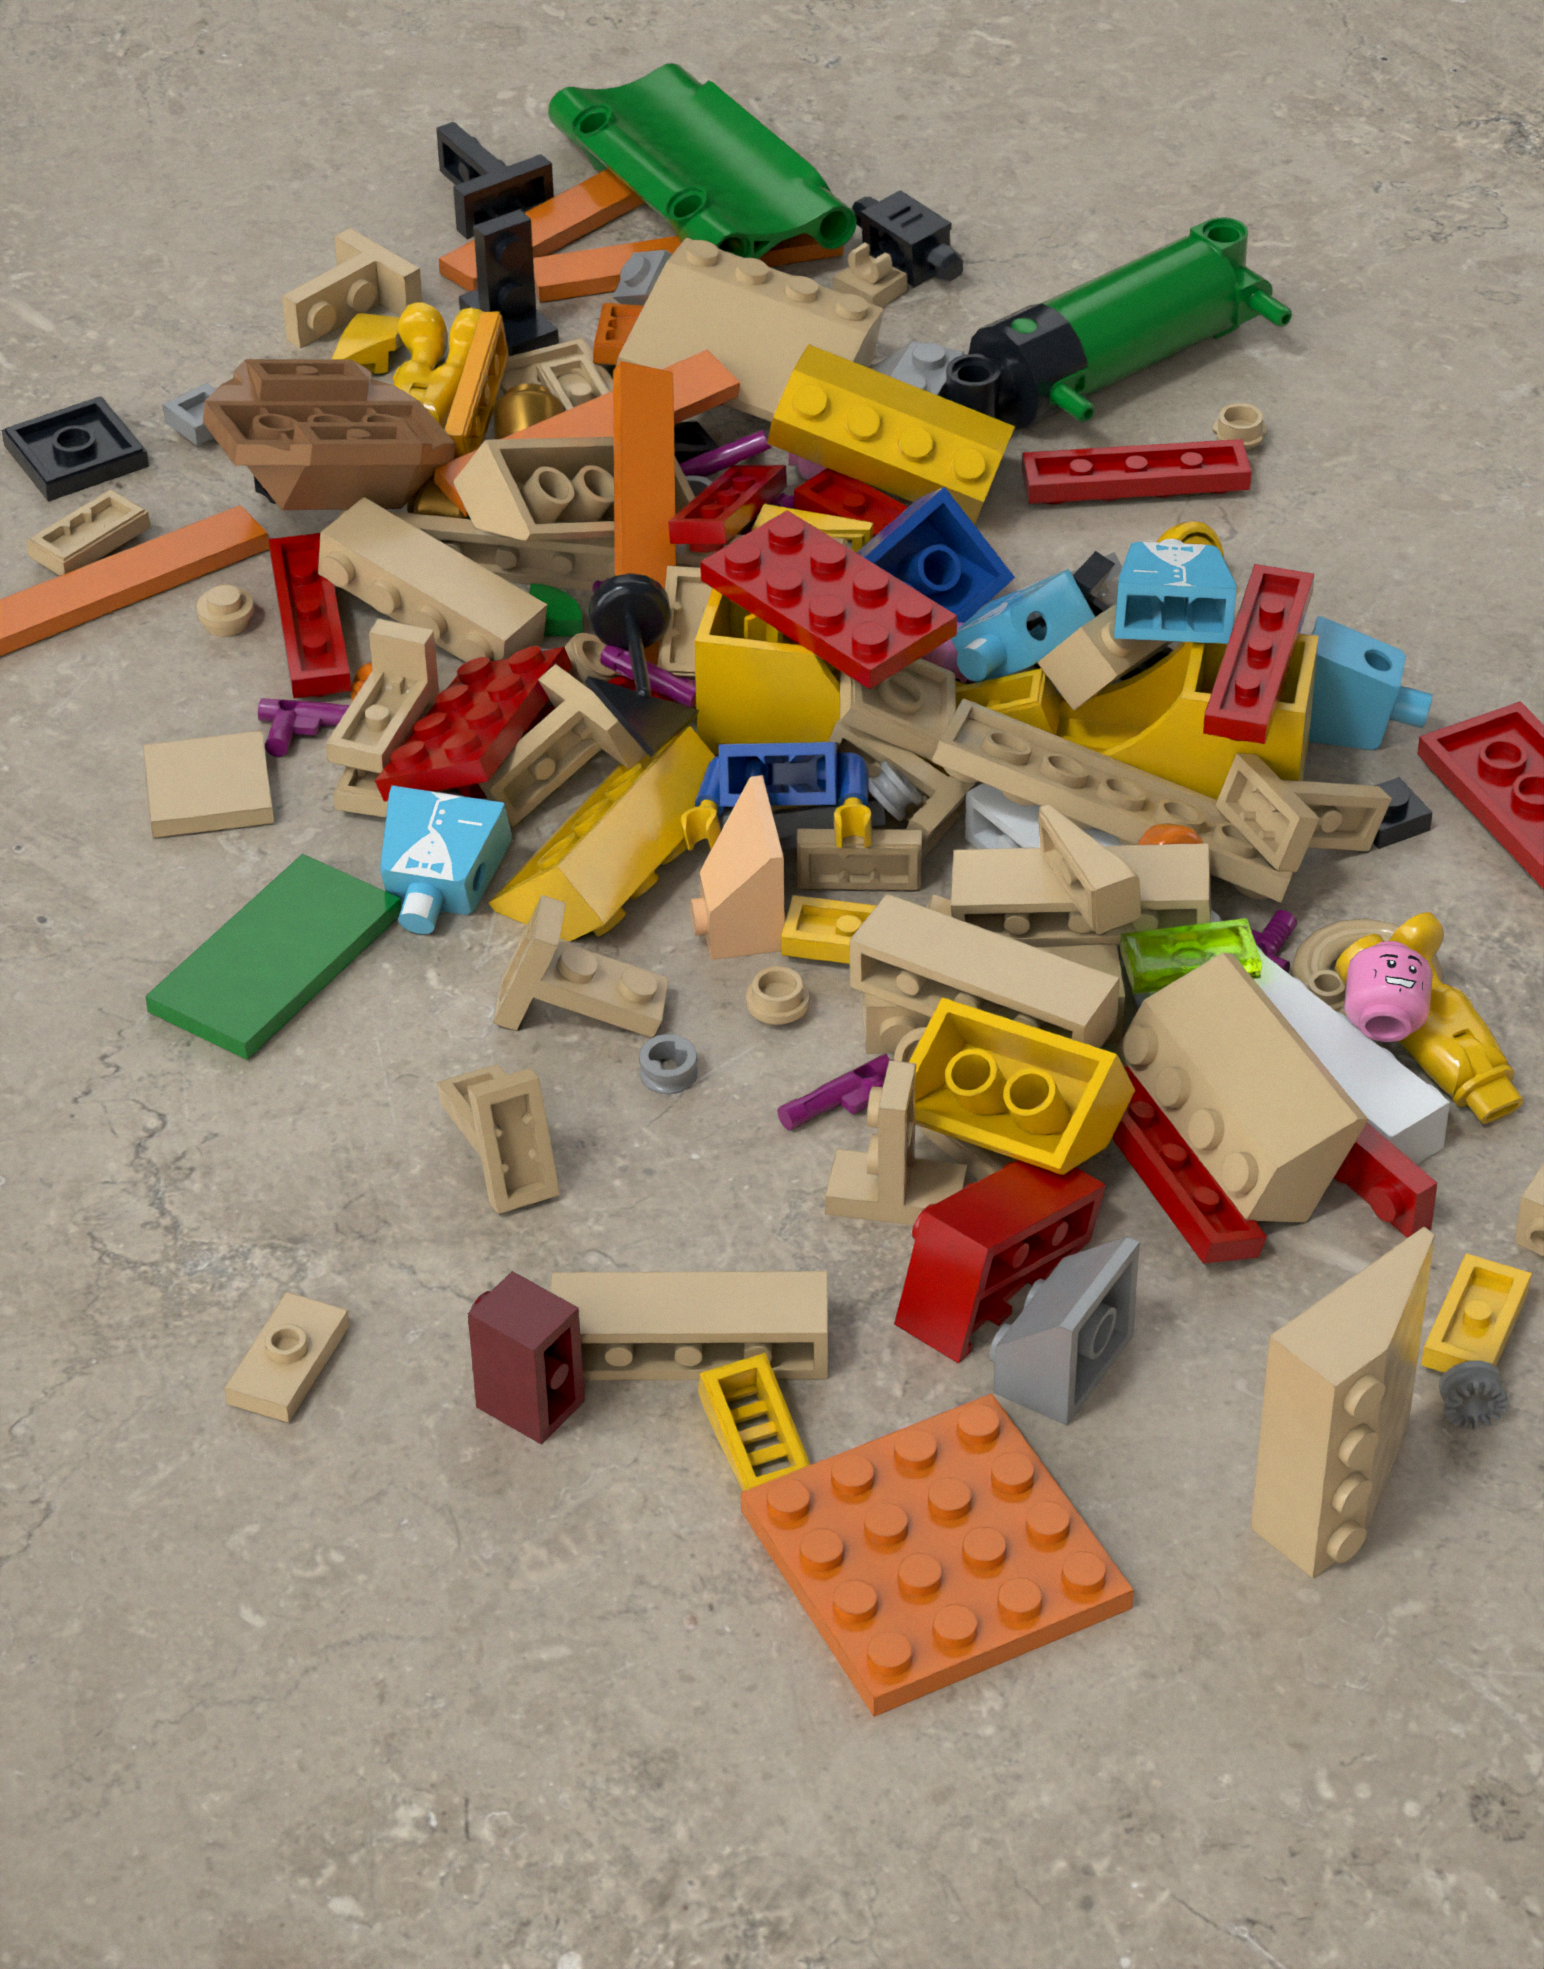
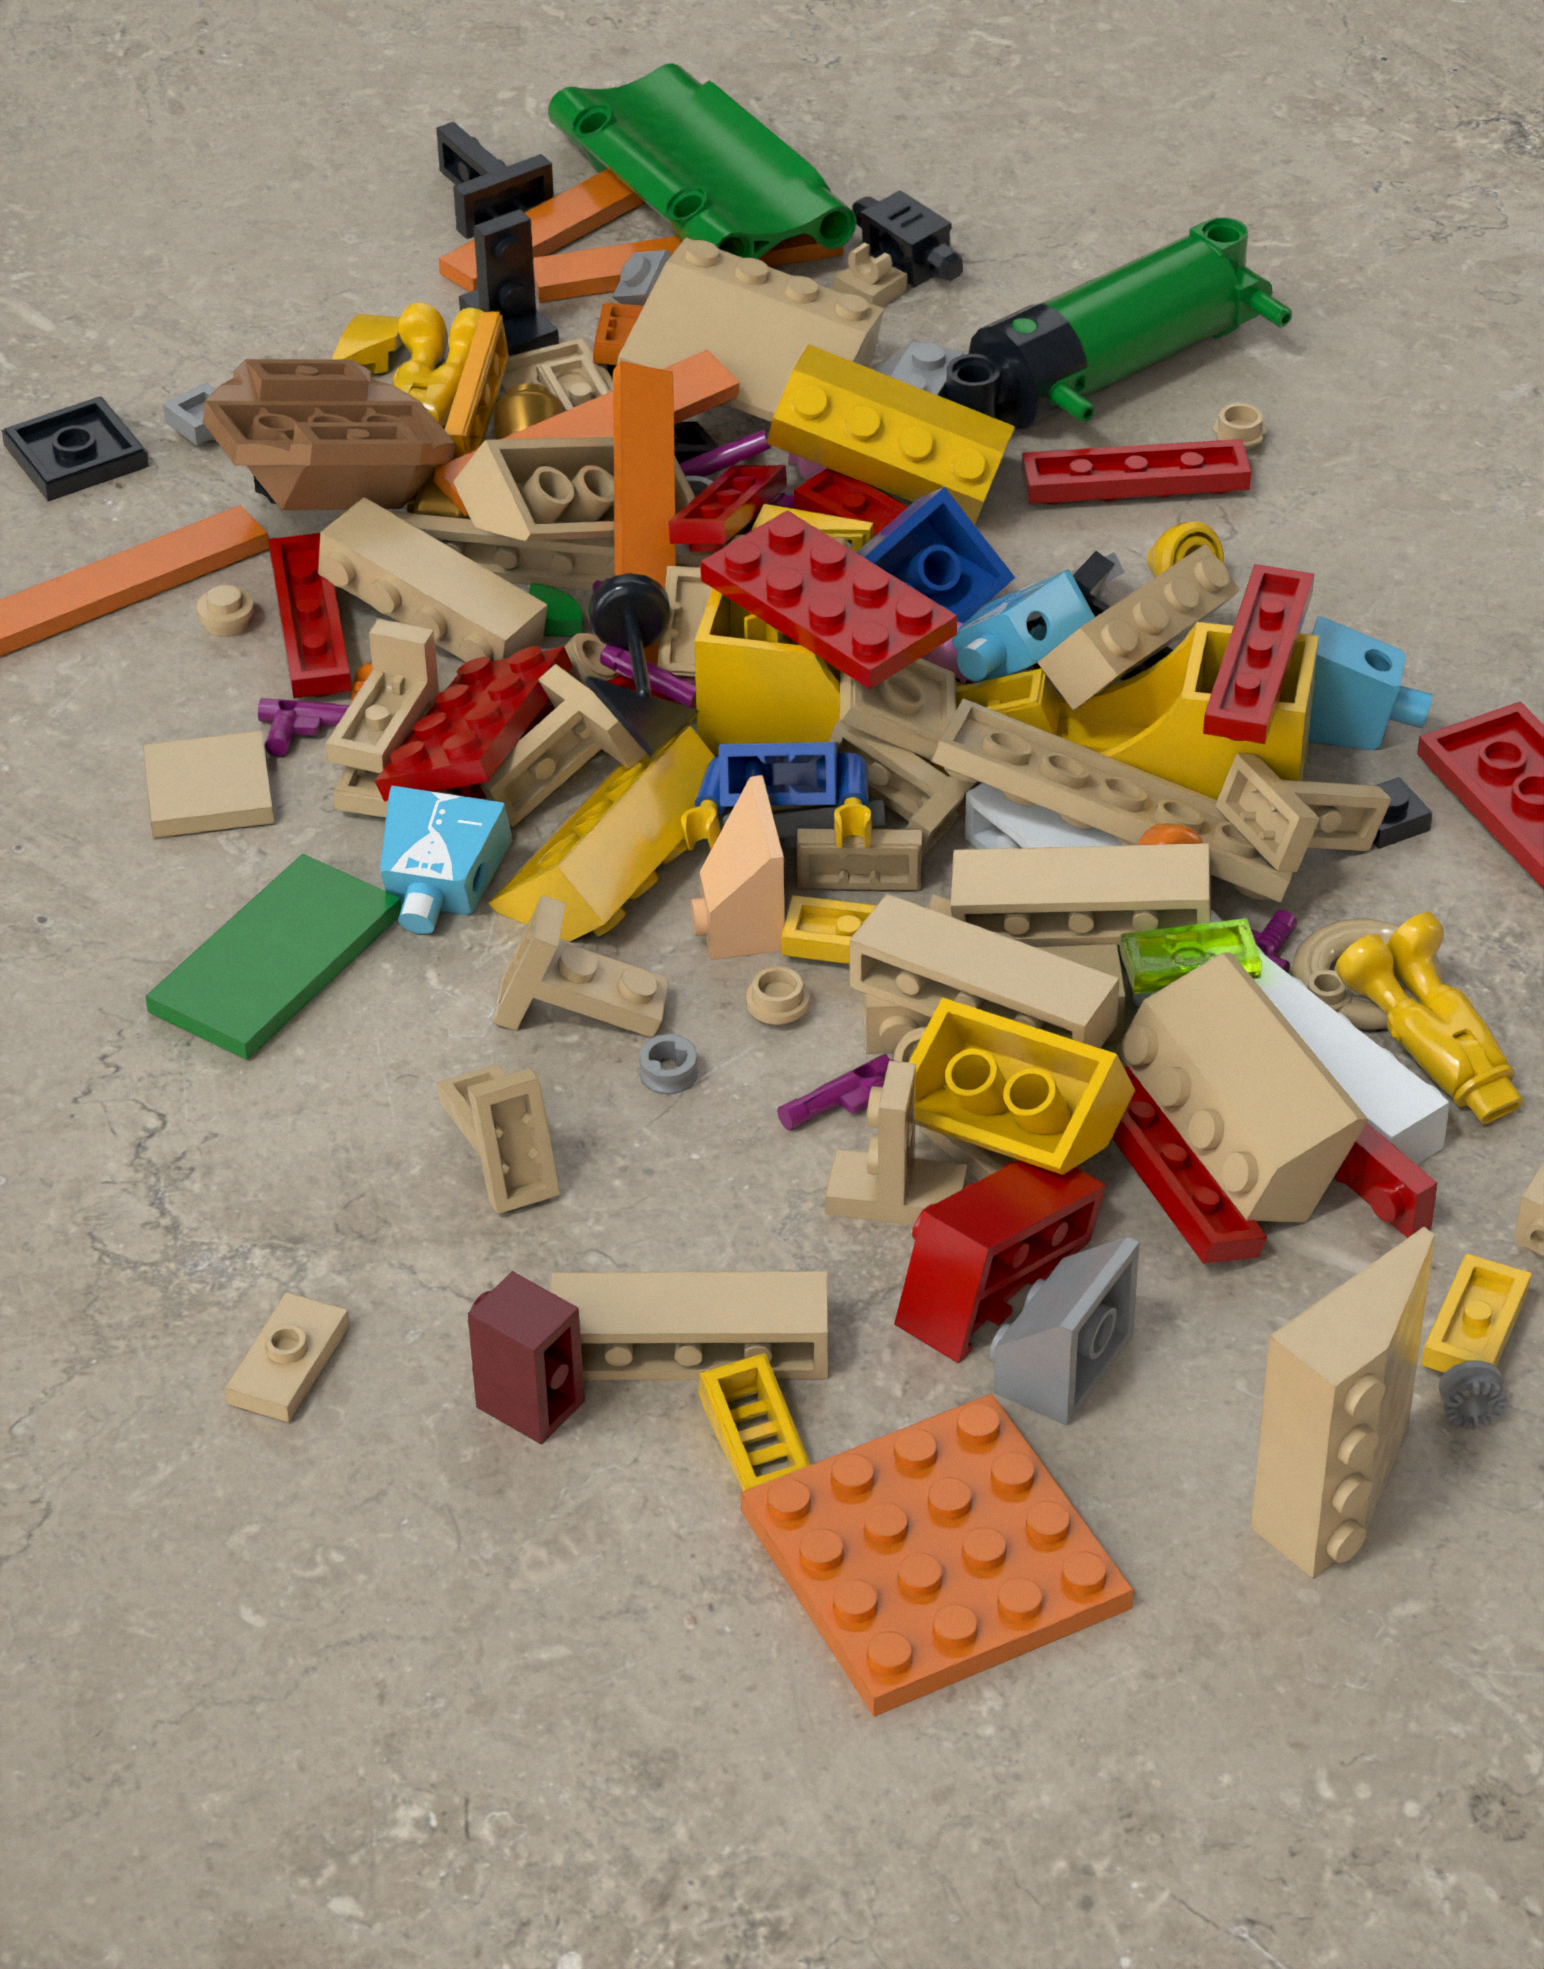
tan plate [26,489,151,576] -> none
tan bracket [282,228,423,348] -> none
light grey bush [868,760,923,821] -> none
tan slope [1038,804,1141,935] -> none
medium azure torso [1114,539,1237,644] -> none
bright pink head [1344,941,1433,1042] -> none

